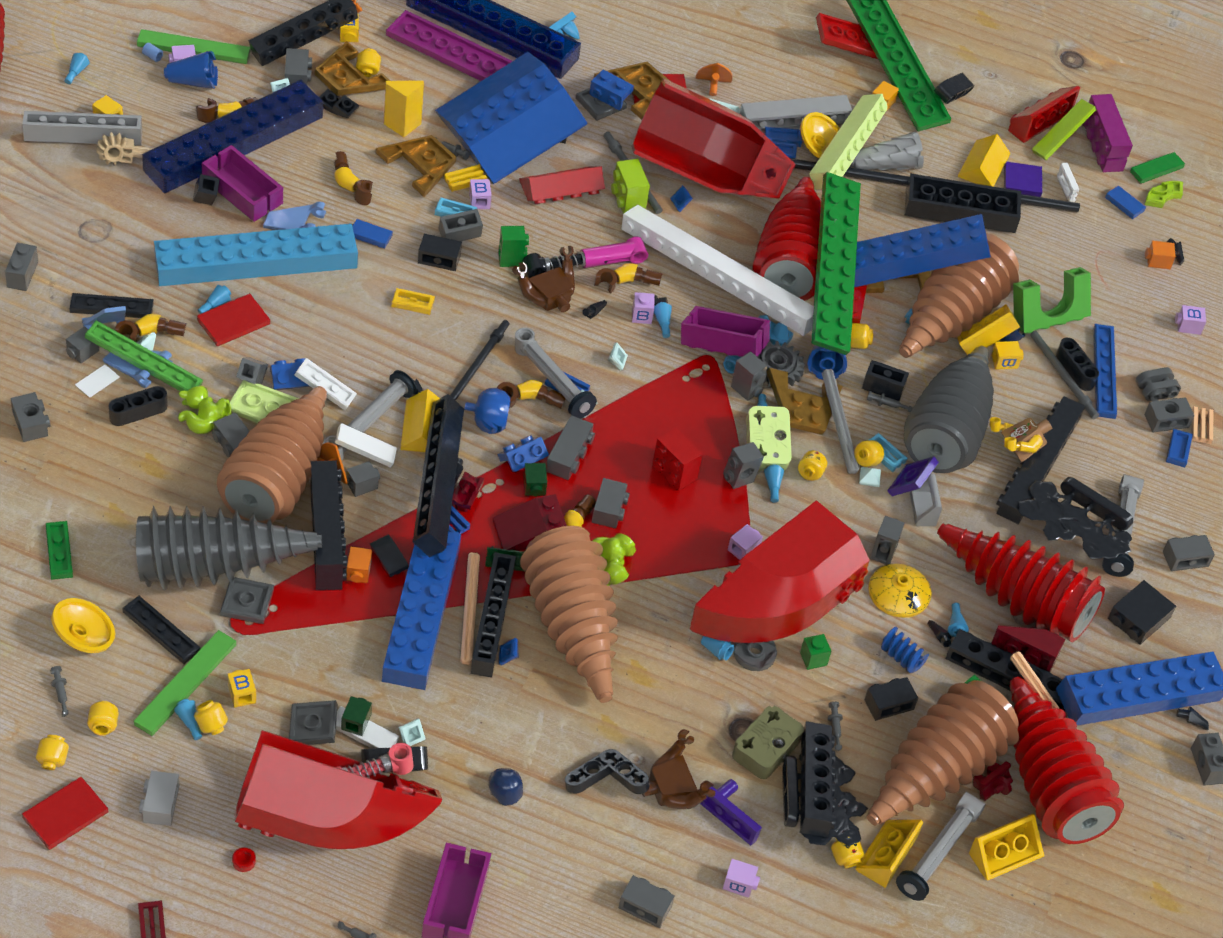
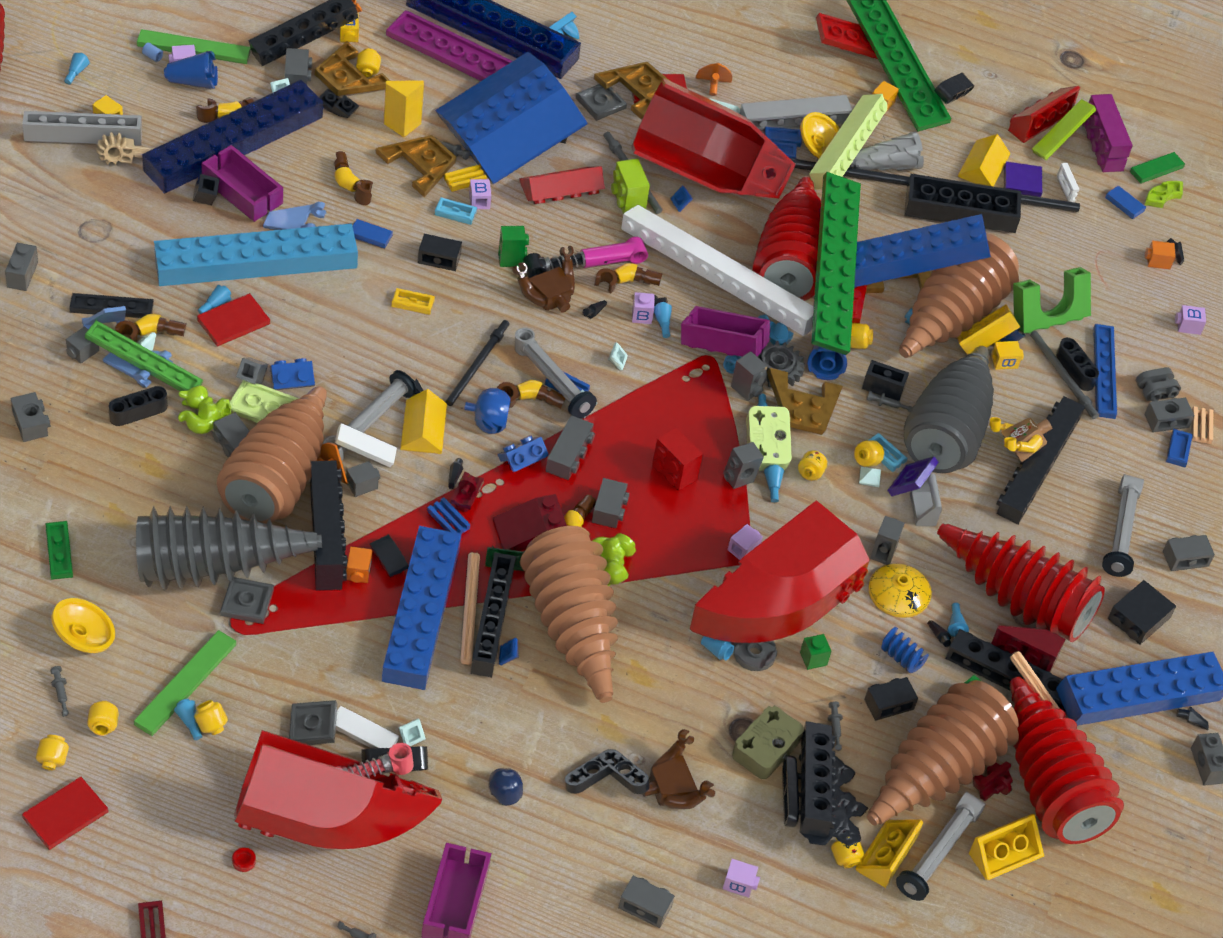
white sticker [75,365,120,397] -> none
black tile [123,596,200,664] -> none
light grey brick [139,771,180,826] -> none
yellow brick [228,669,256,708] -> none
white tile [295,358,357,410] -> none
dark green brick [341,696,372,736] -> none
black brick [413,394,464,558] -> none
dark grey brick [438,209,483,241] -> none
dark green brick [523,463,547,497] -> none
blue bracket [589,69,634,110] -> none
dark purple piece [700,779,762,846] -> none
light grey axle [822,369,859,474] -> none
black plant [1018,477,1133,559] -> none

